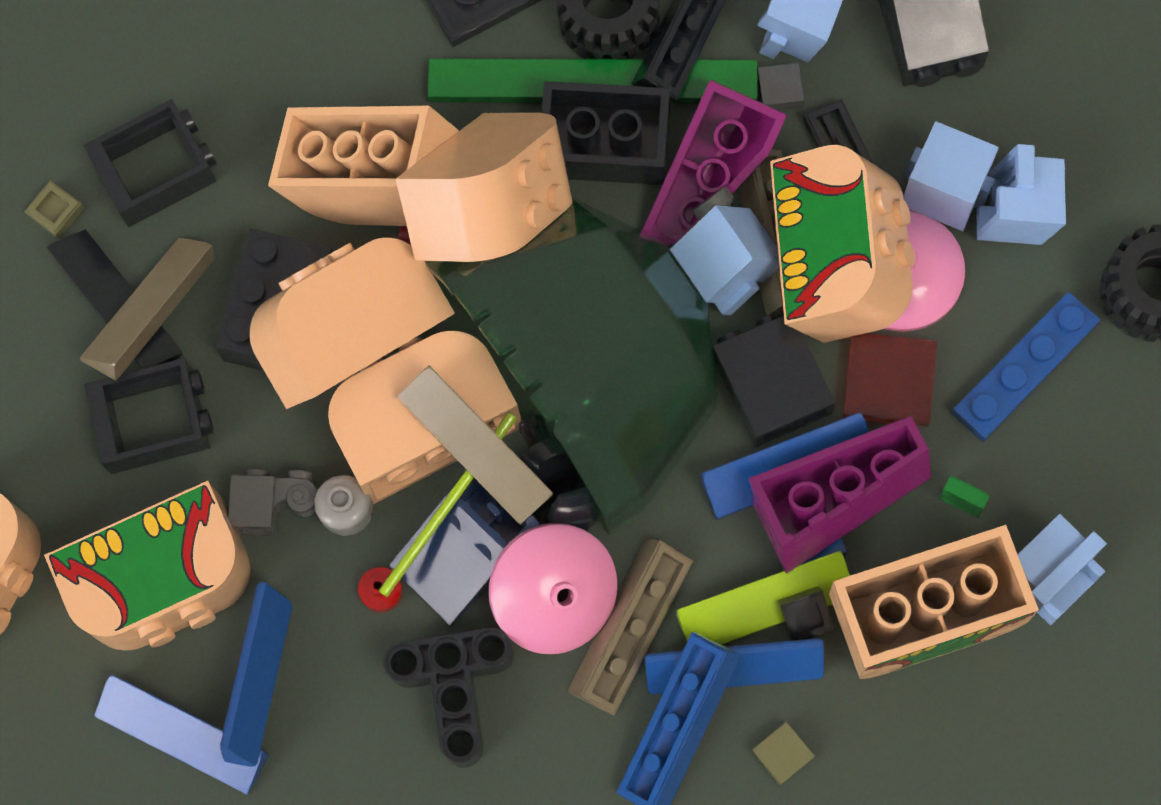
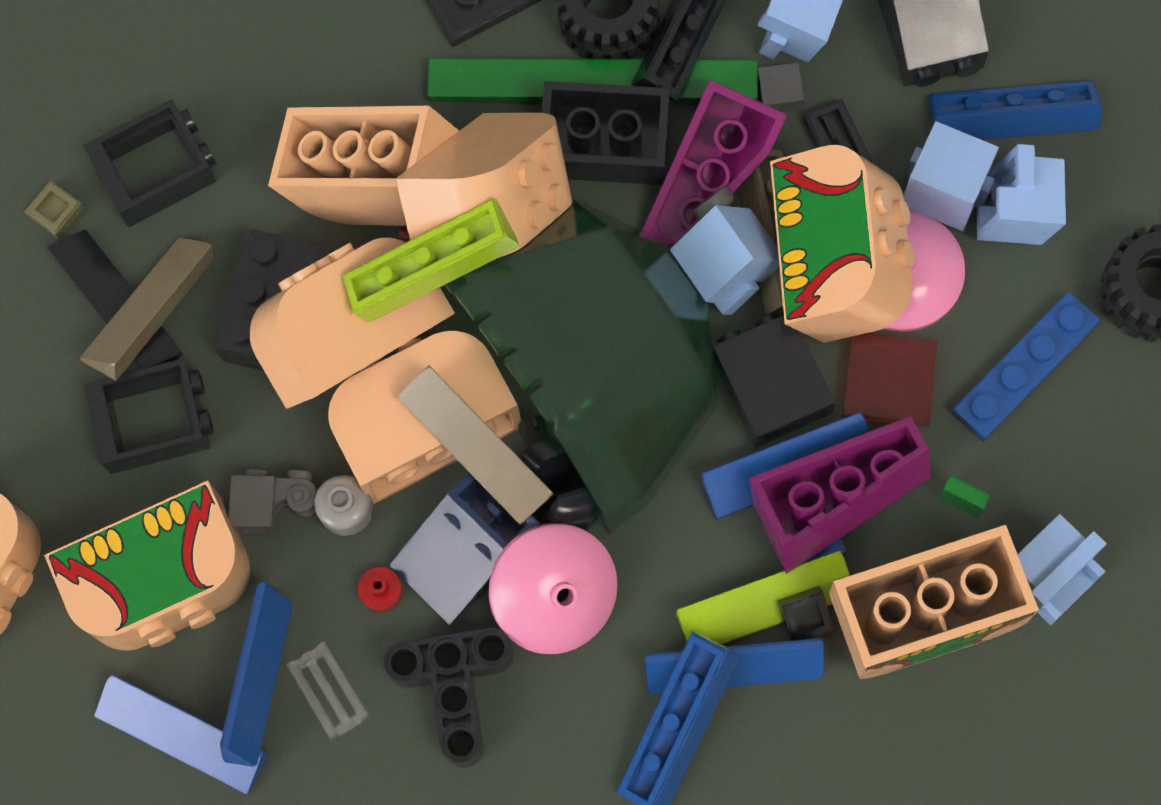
lime axle [379,412,517,597] -> none
dark tan slope [568,538,693,716] -> none
olive tile [752,722,815,786] -> none
none -> clear tile [286,641,370,741]
none -> lime slope [342,198,519,322]
none -> blue slope [928,81,1102,140]

